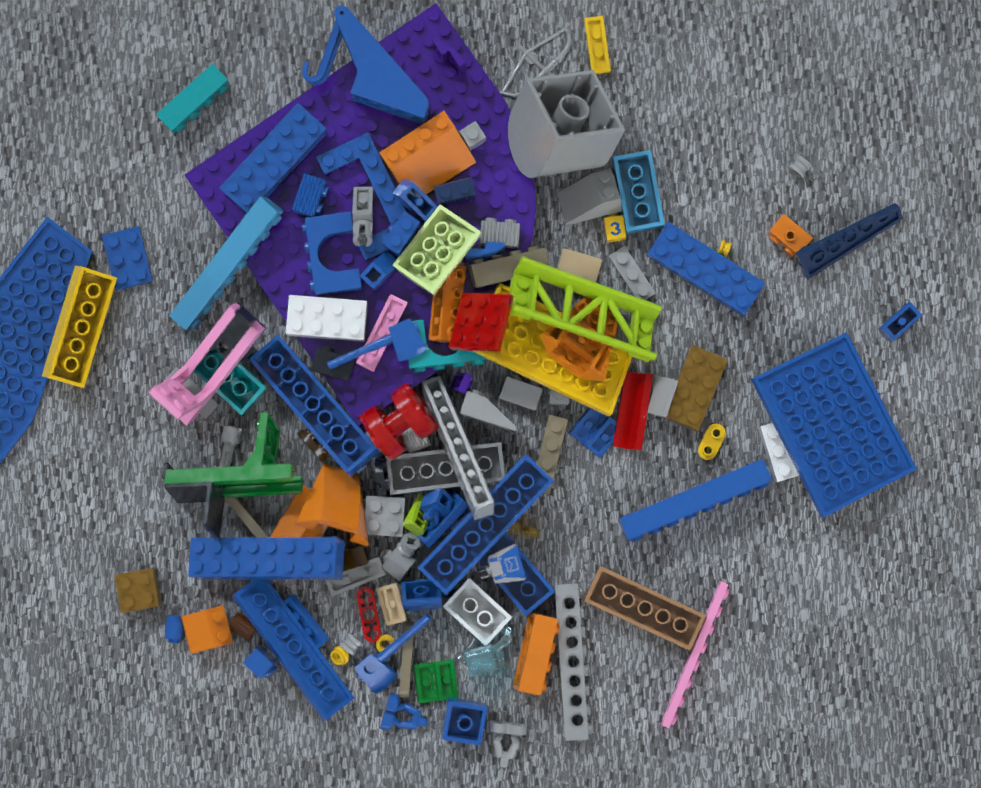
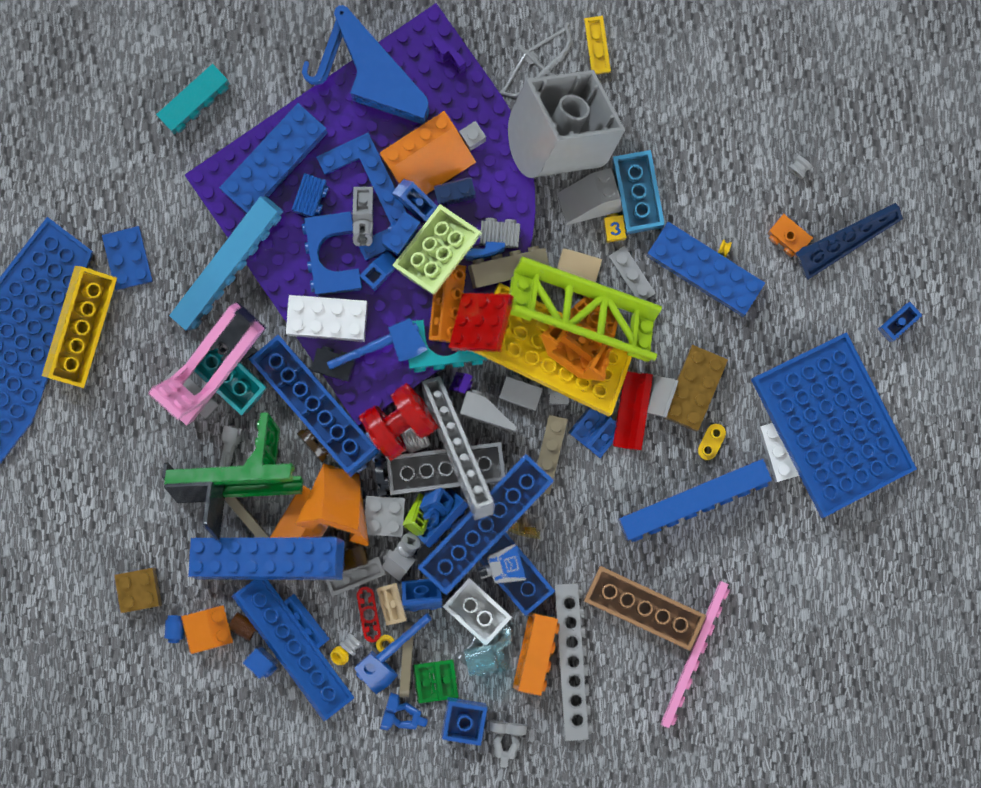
bright pink plate [356,294,408,372] -> none

